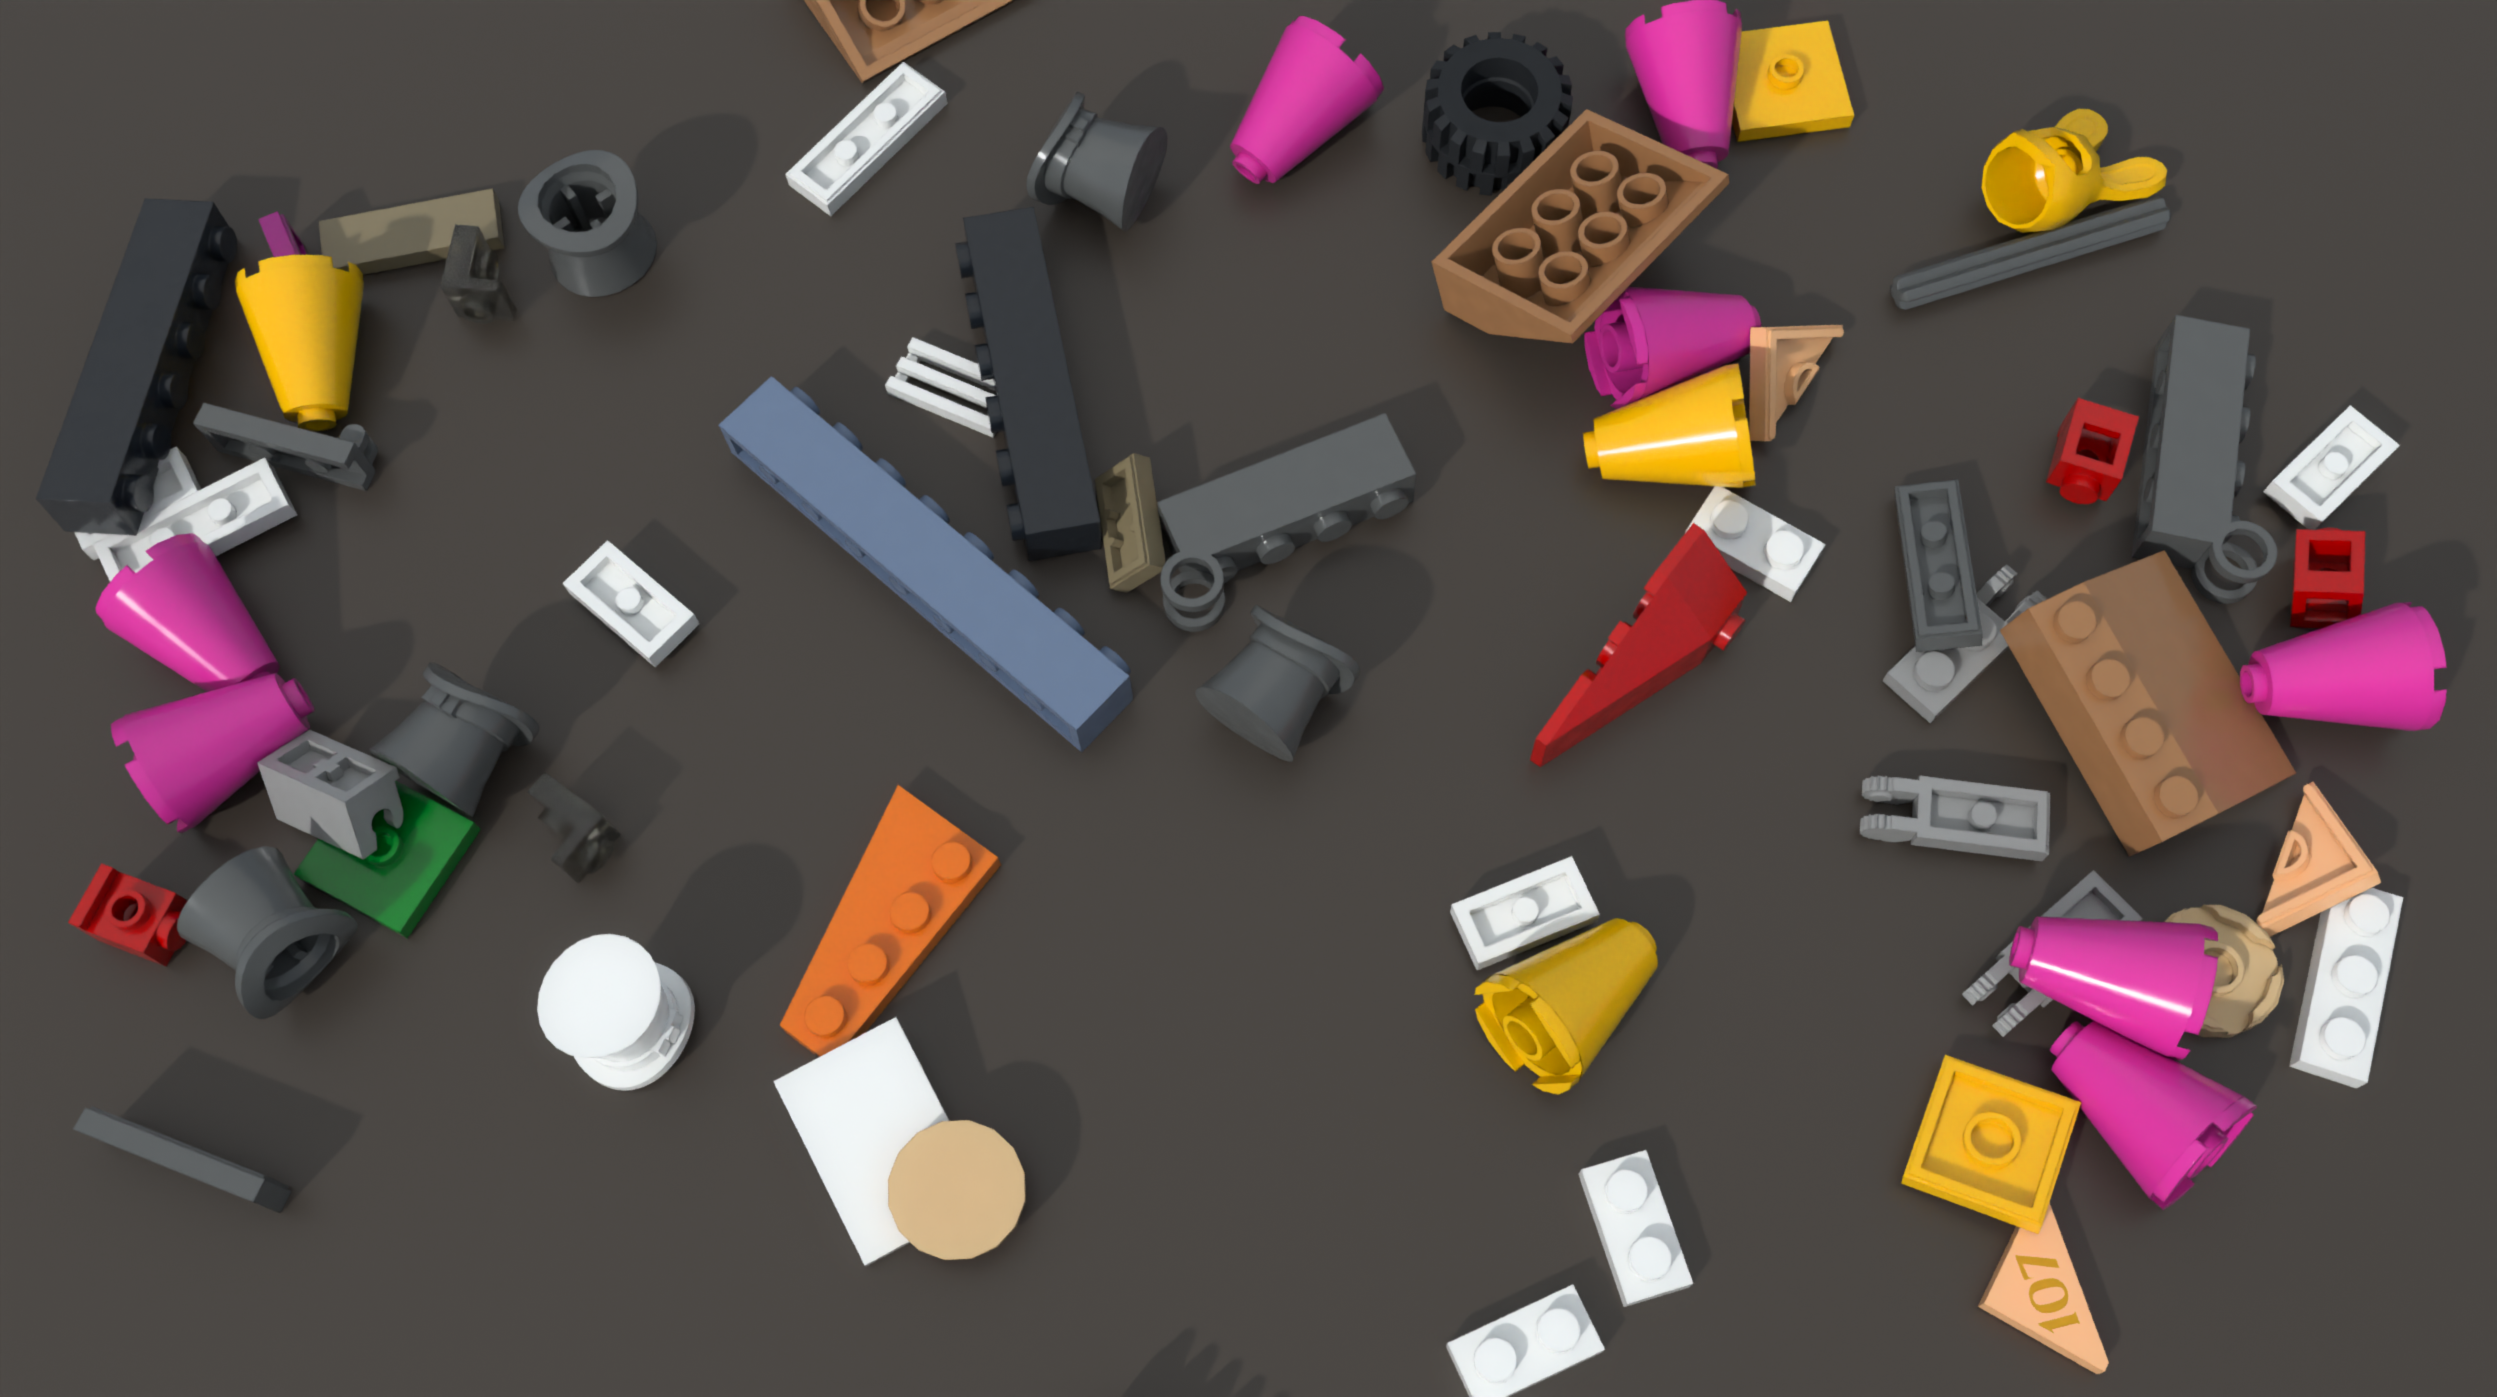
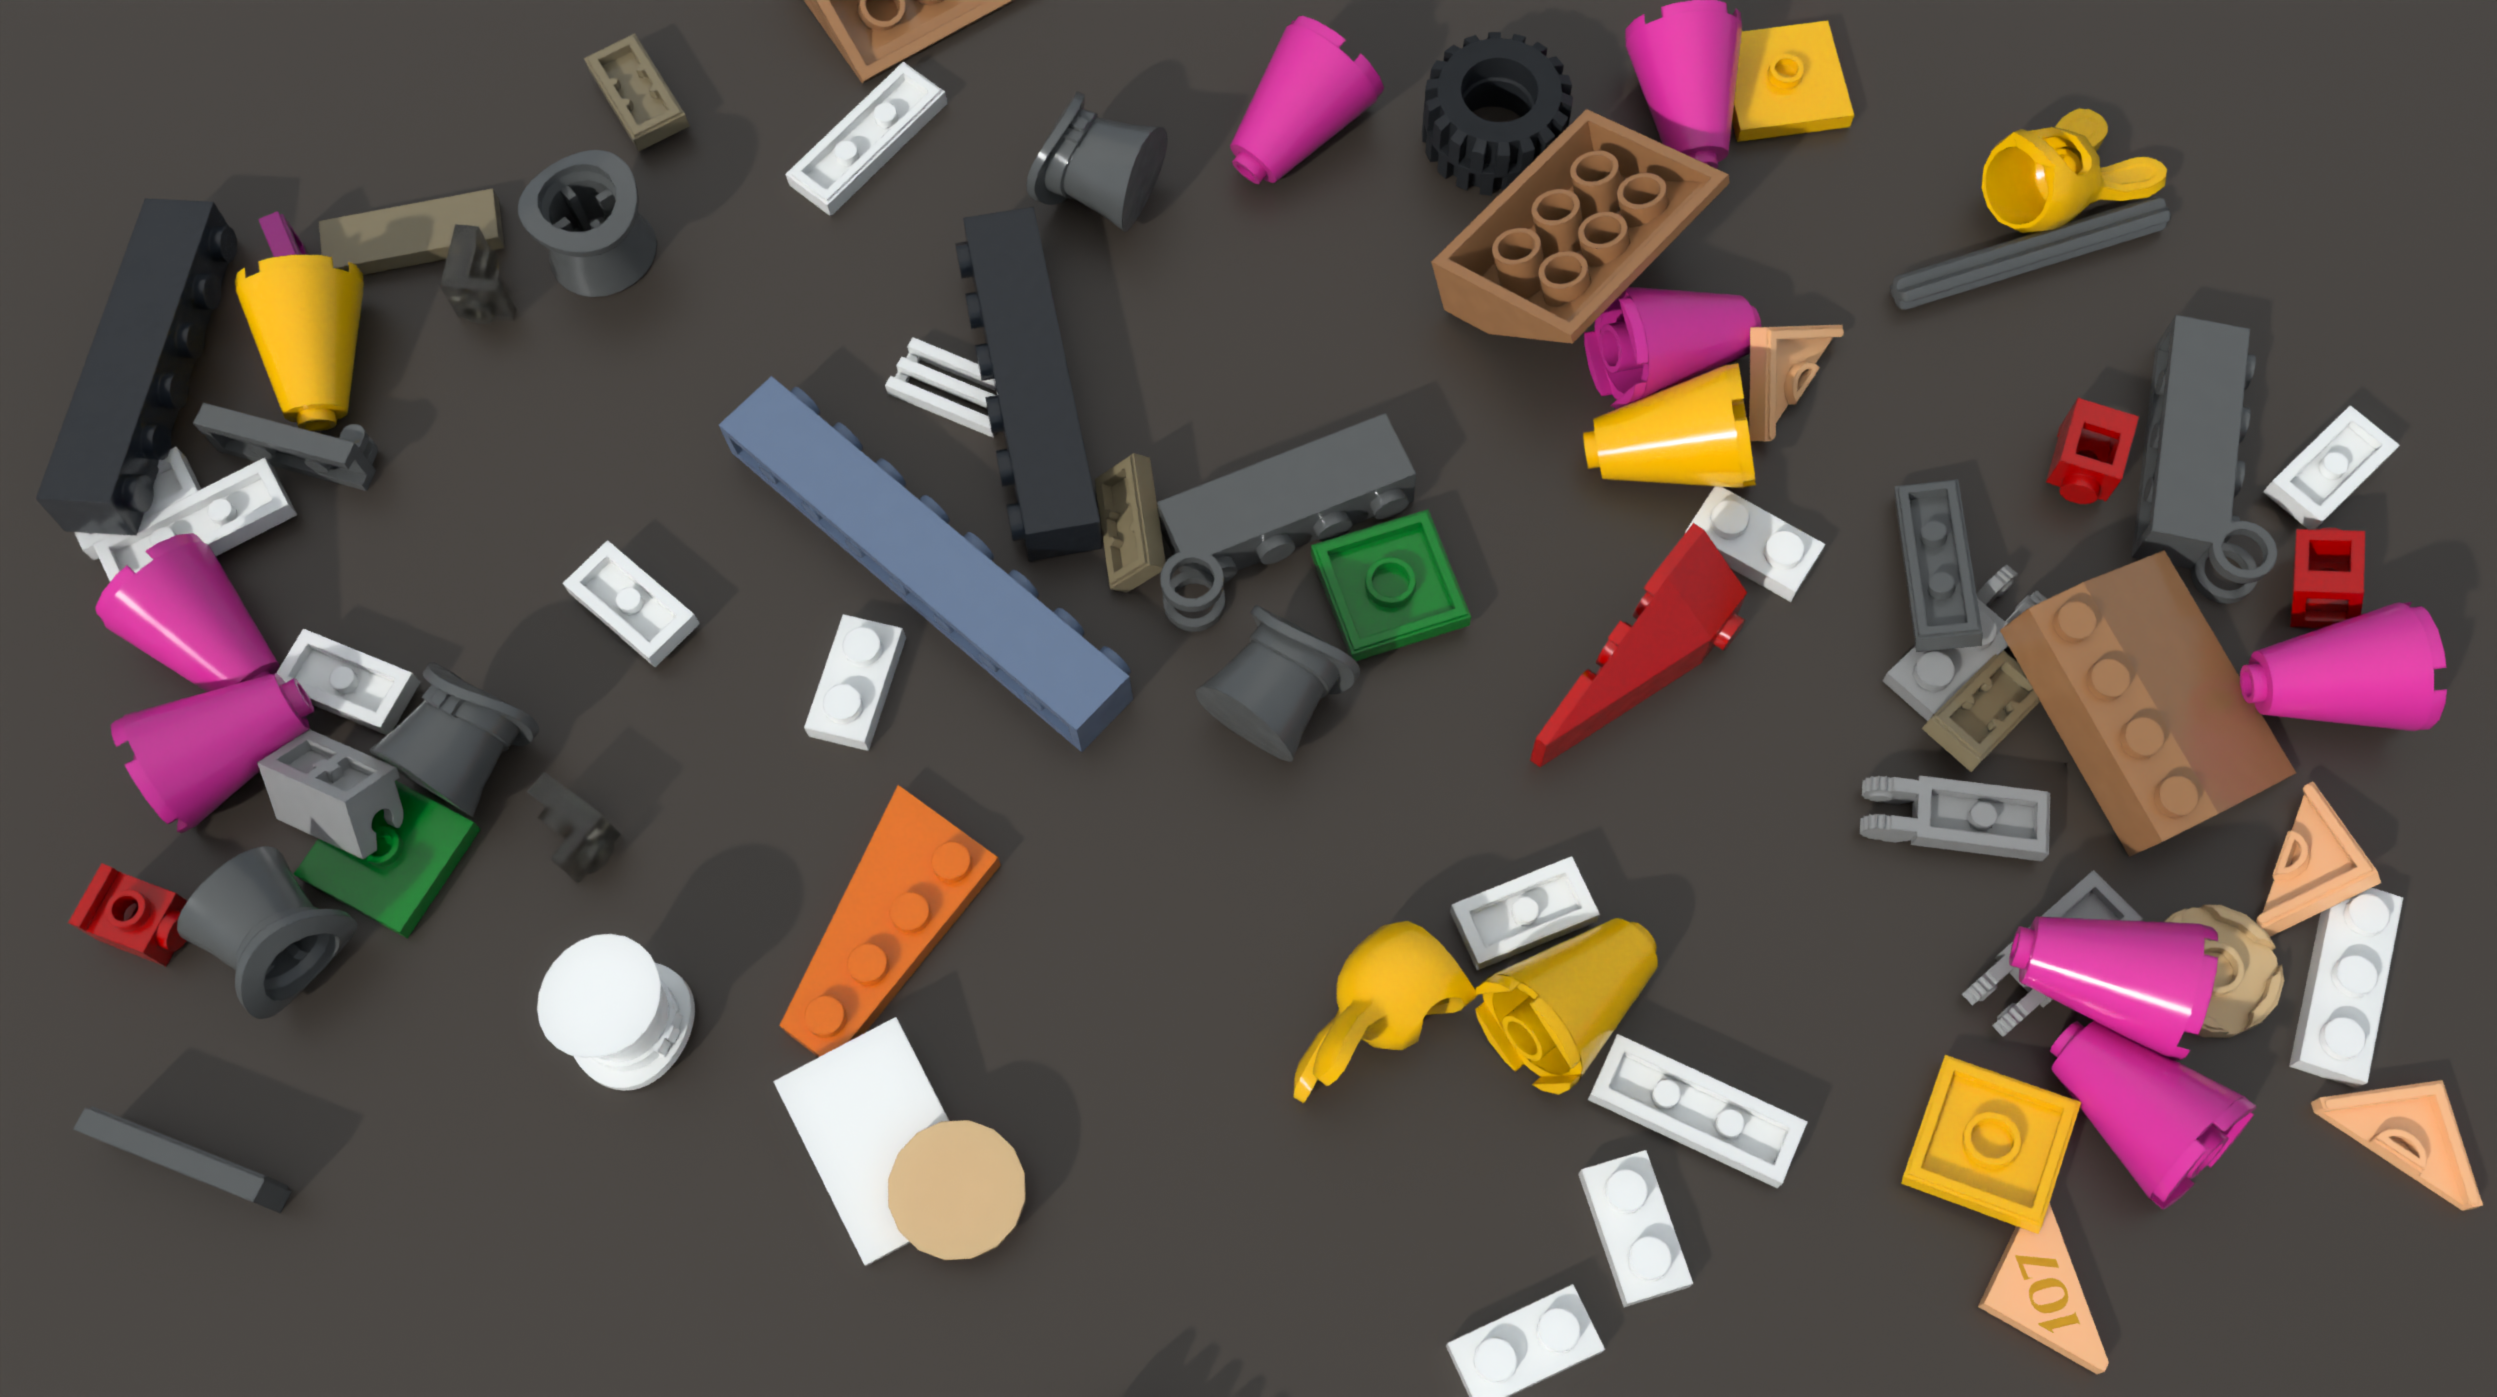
none -> white plate [277,629,421,735]
none -> dark tan plate [584,33,690,152]
none -> white plate [804,614,906,751]
none -> yellow piece [1293,921,1478,1103]
none -> green plate [1311,509,1471,661]
none -> white plate [1588,1034,1807,1188]
none -> dark tan plate [1921,650,2040,772]
none -> light nougat tile [2311,1080,2483,1211]

